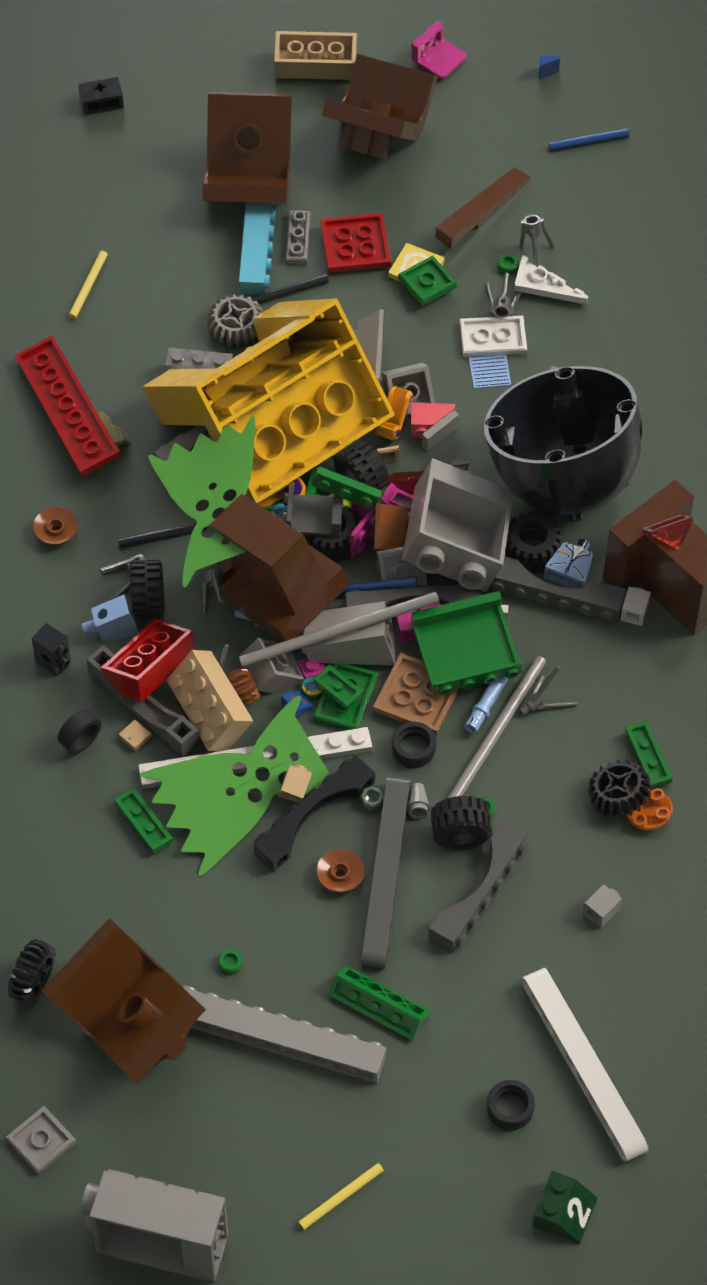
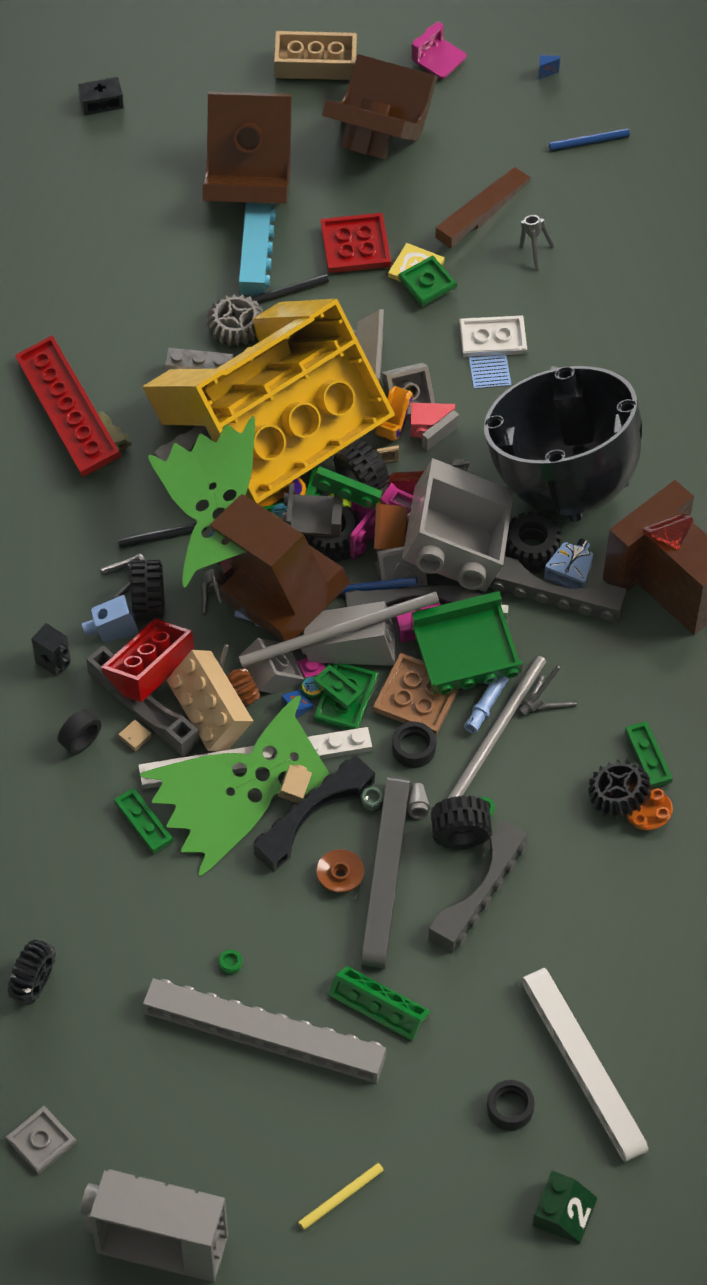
dark orange dish [33,507,78,545] -> none
reddish brown piece [41,918,206,1083] -> none
light yellow bar [68,251,108,319] -> none
light grey tile [286,210,311,265] -> none
flat silver plant [486,273,522,318] -> none
green tile [497,254,519,275] -> none
white wing [514,255,588,304] -> none
light grey brick [583,884,622,928] -> none
white brick [620,586,651,626] -> none

